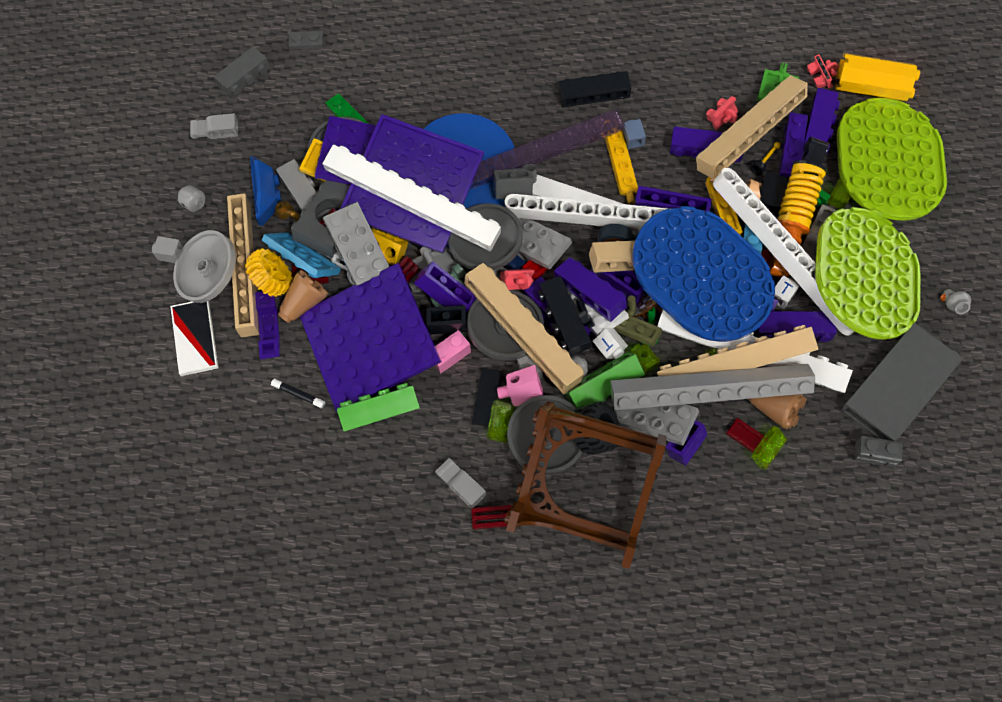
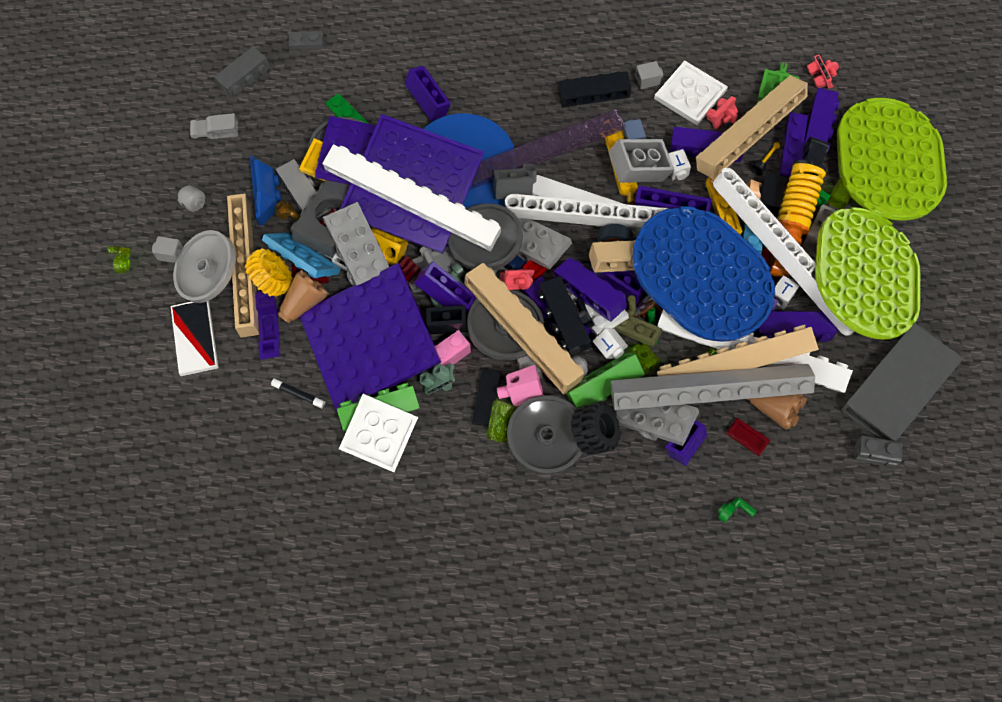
light grey piece [435,458,486,508] -> none
dark red tile [471,505,512,530] -> none
reddish brown arch [504,401,667,569] -> none
clear neon green plate [751,426,787,470] -> none
yellow brick [835,53,920,101] -> none
light grey animal [940,289,971,314] -> none
none -> clear neon green plate [108,246,131,274]
none -> white plate [339,394,418,472]
none -> dark purple brick [404,65,451,122]
none -> sand green hips [420,363,455,395]
none -> light grey brick [608,139,674,183]
none -> light grey brick [635,61,663,89]
none -> white plate [654,61,728,125]
none -> white brick [668,149,691,180]
none -> green plate [718,497,757,523]

